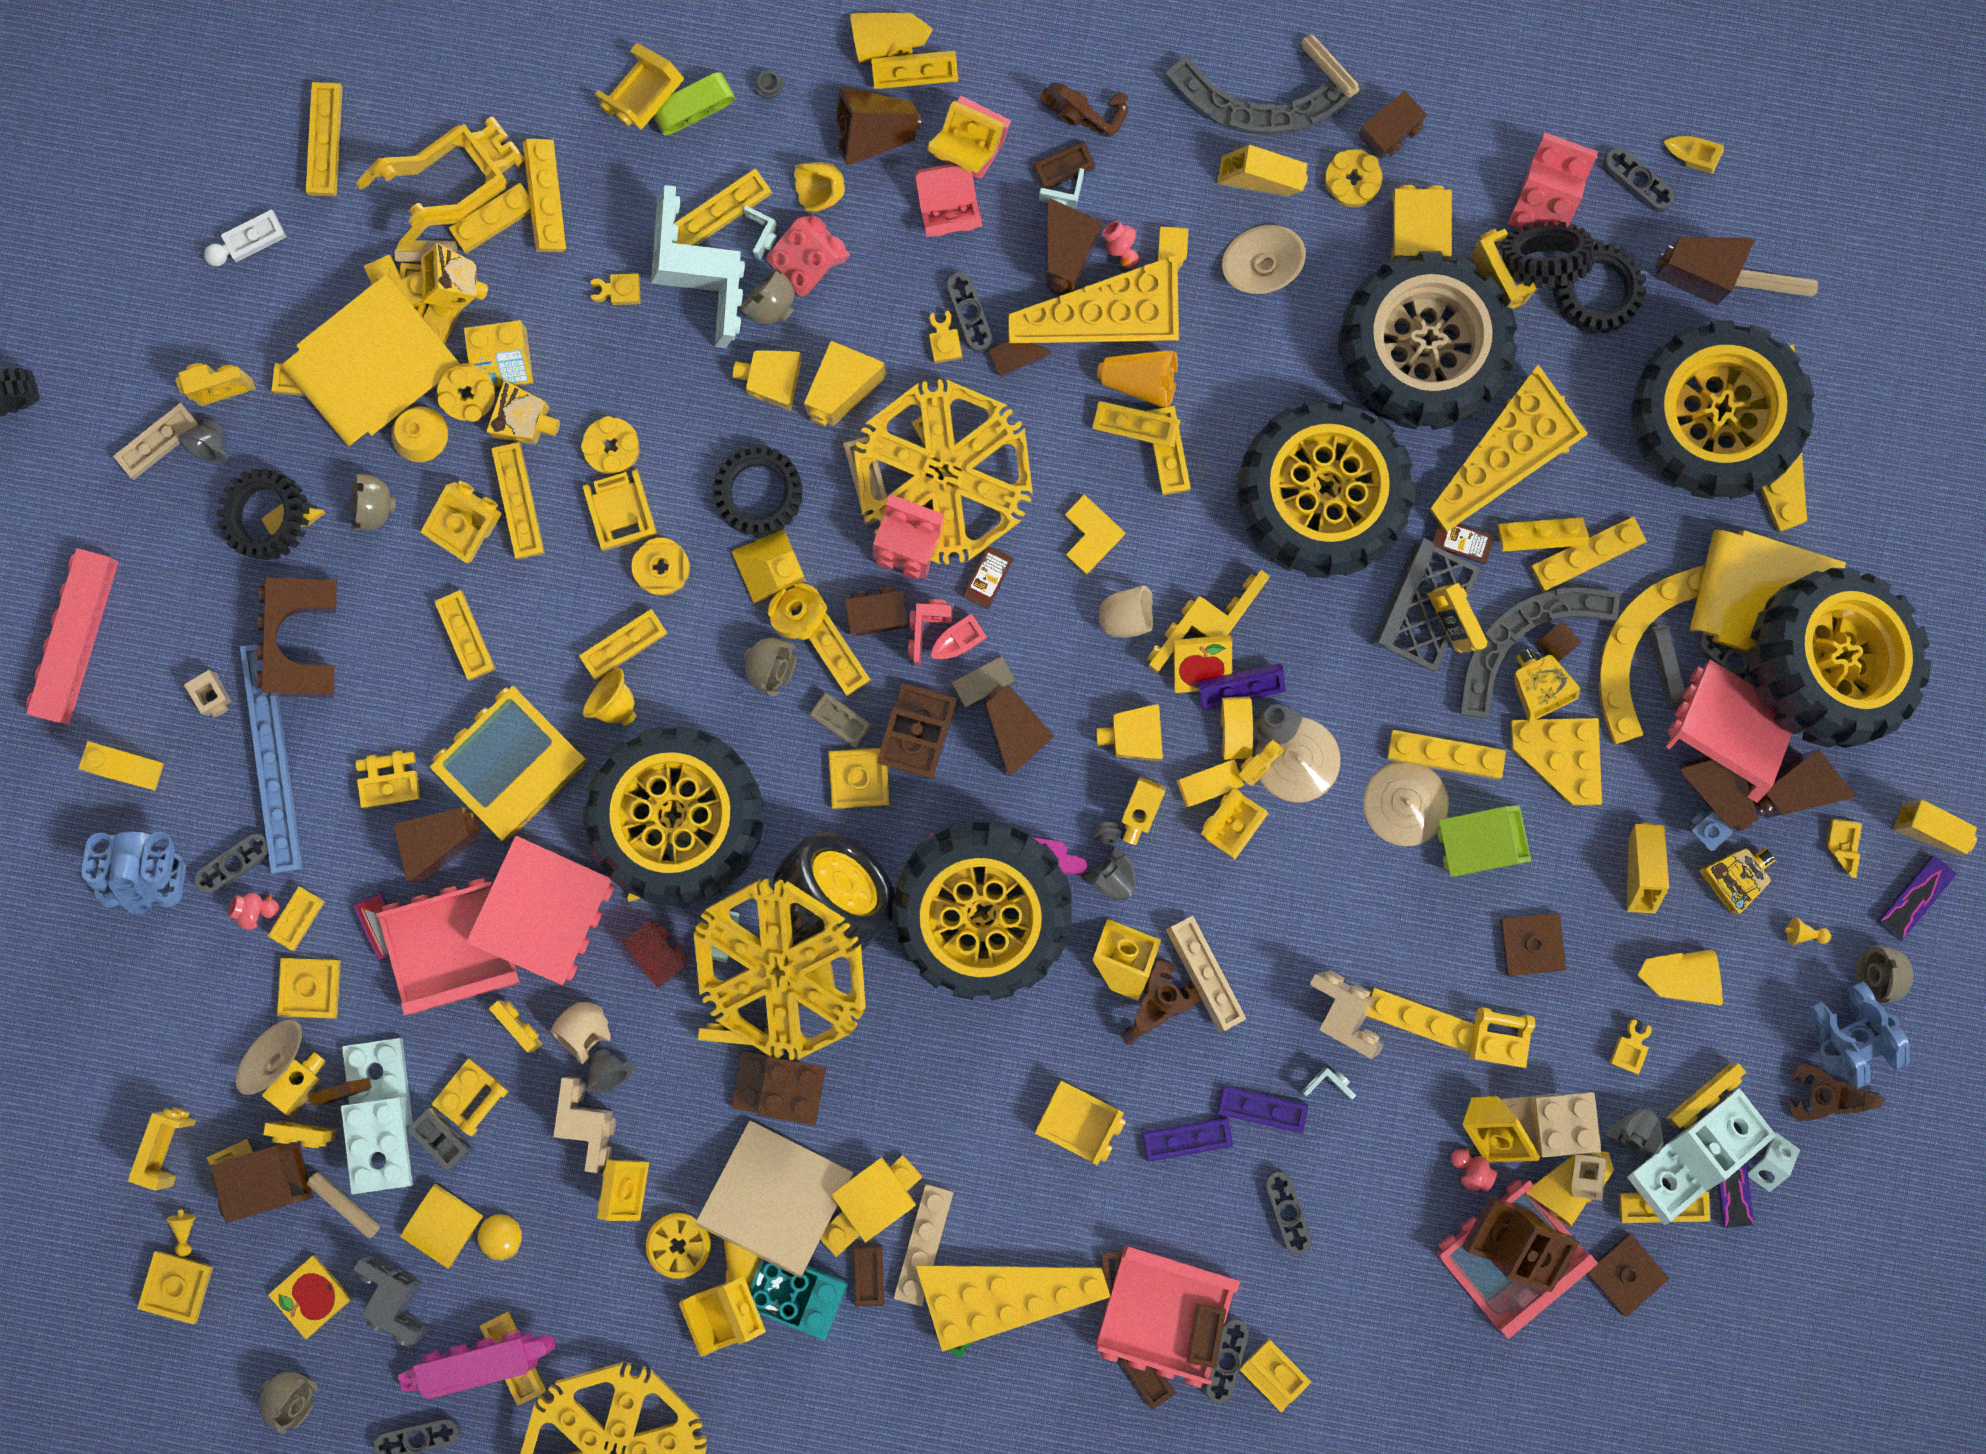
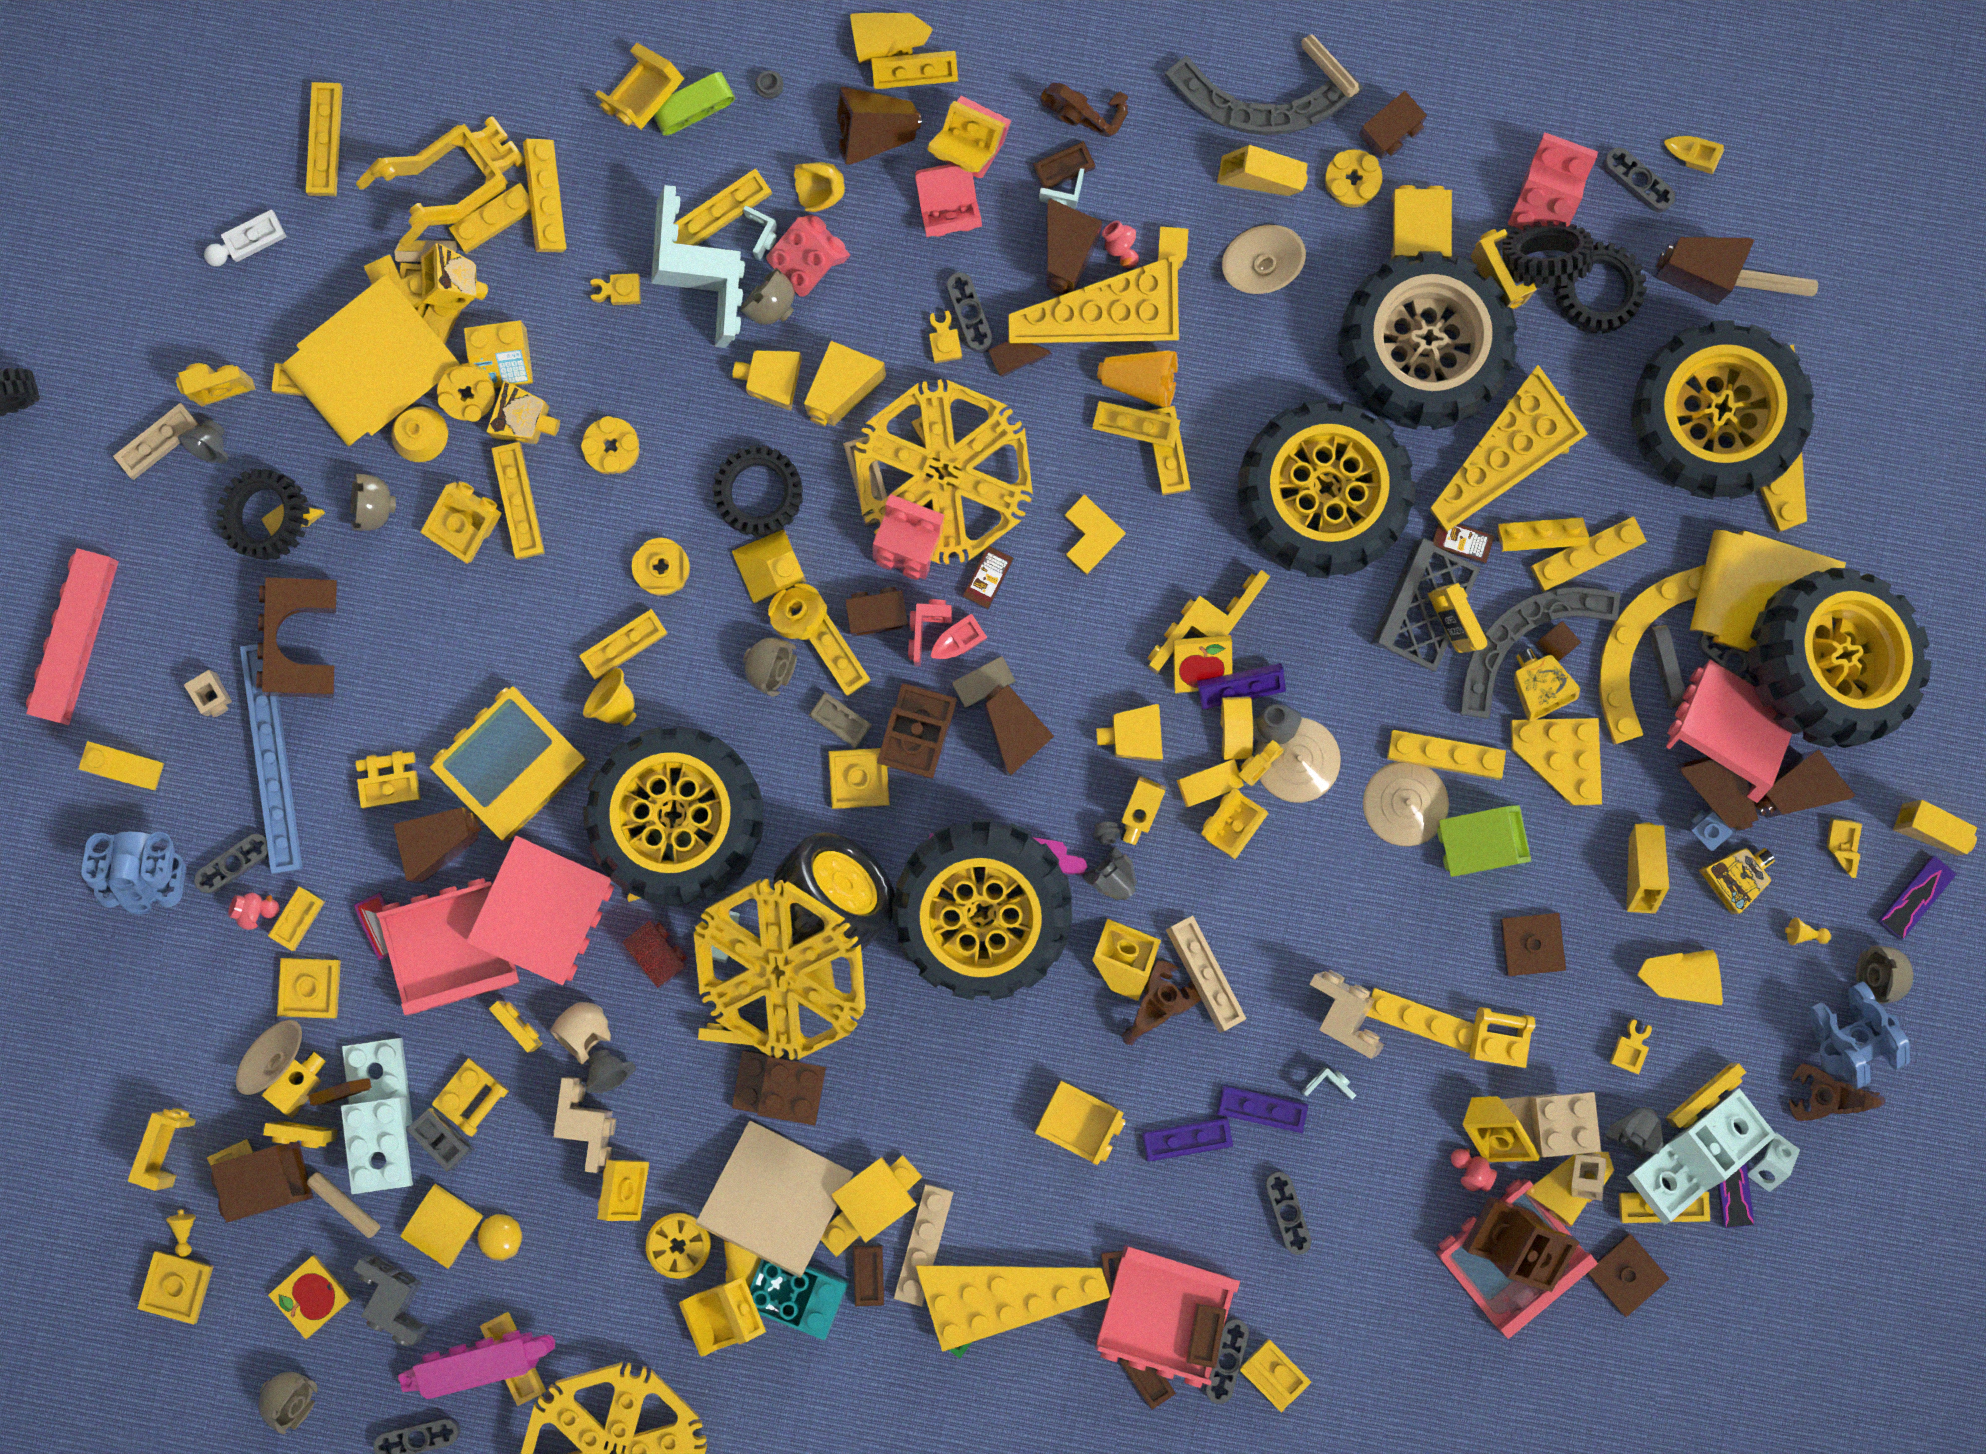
yellow plate [434,590,496,681] -> none
yellow container [583,469,658,552] -> none
tan piece [1098,586,1153,638] -> none

